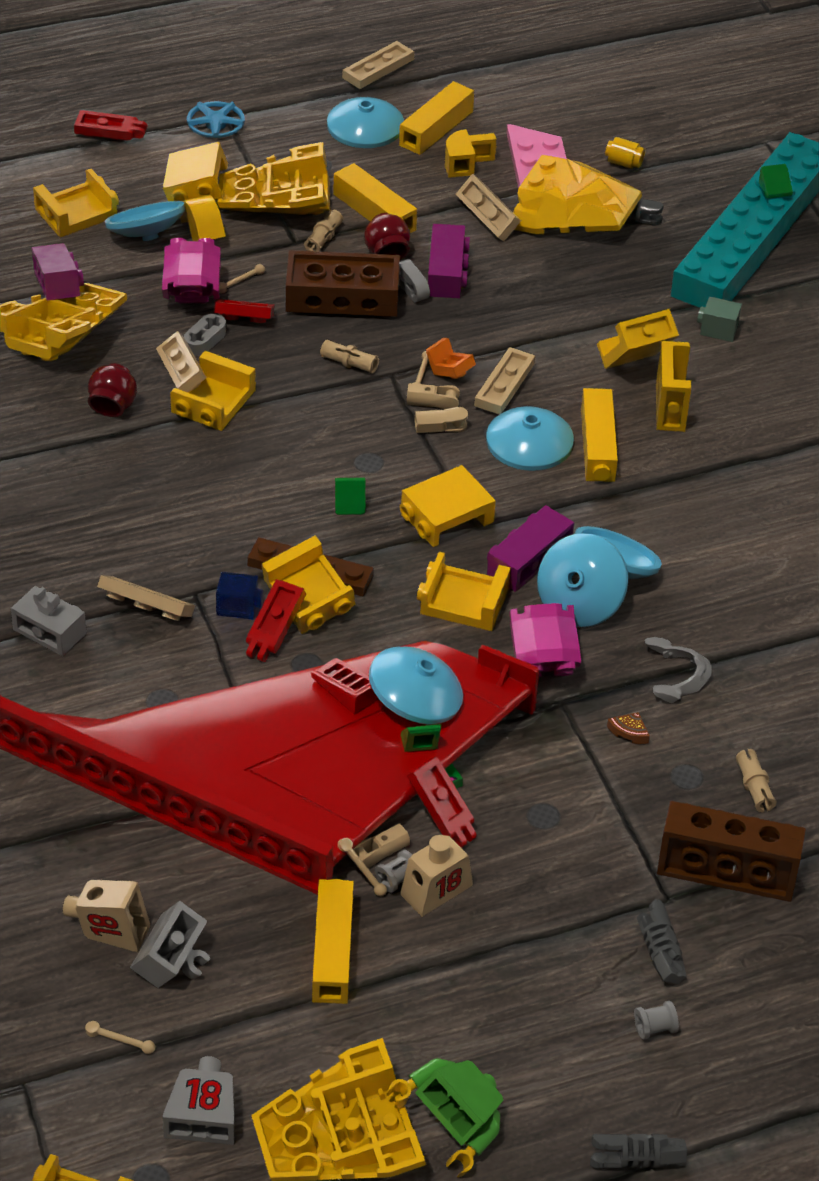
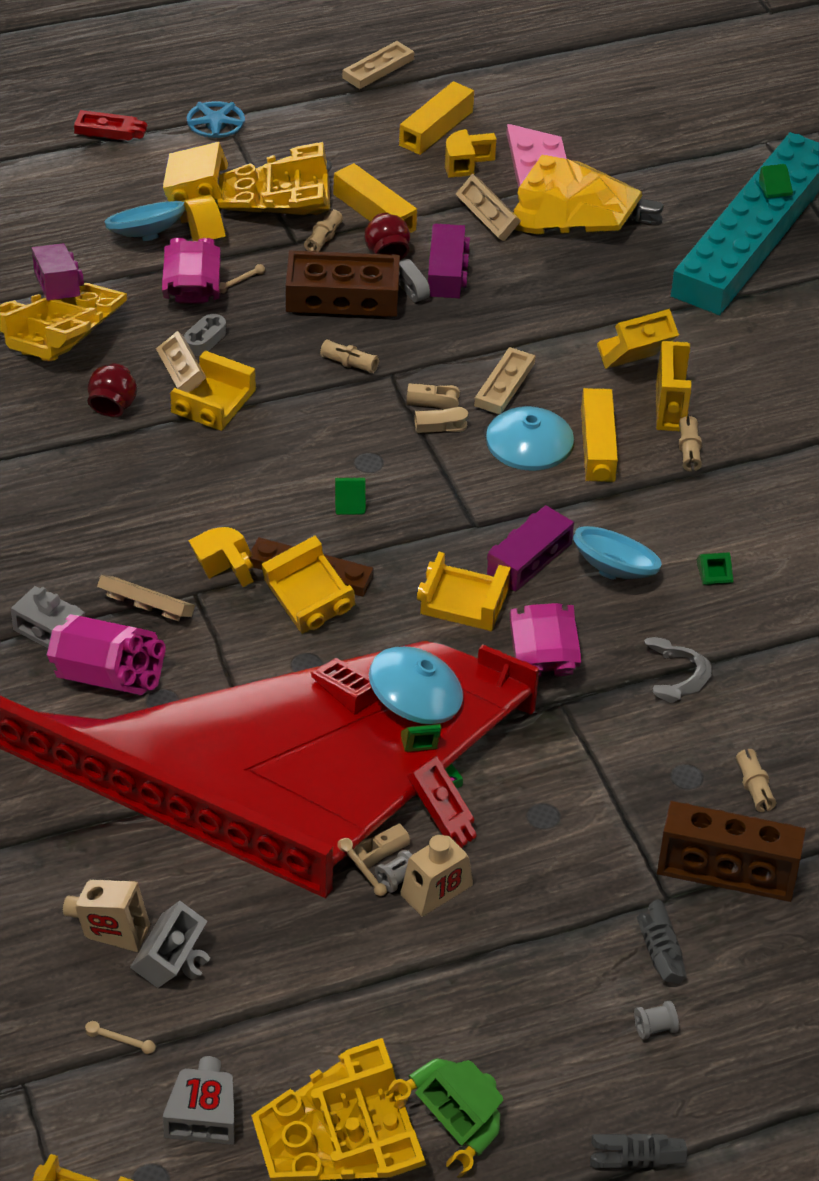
yellow panel [33,169,119,238] -> none
red plate [215,299,275,323] -> none
clear blue brick [216,572,264,620] -> none
red hinge [246,579,306,662] -> none
yellow brick [312,879,354,1004] -> none
medium azure dish [327,97,404,148] -> none
yellow panel [400,465,496,547] -> none
tan hinge [412,351,429,384] -> none
orange bracket [426,338,476,379] -> none
medium azure dish [537,533,628,627] -> none
yellow brick [605,137,646,169] -> none
dark orange tile [607,712,650,744] -> none
sand green brick [697,297,742,342] -> none
none -> dark pink brick [47,614,166,695]
none -> yellow brick [188,527,254,587]
none -> tan pin [679,416,702,471]
none -> green slope [696,552,734,585]

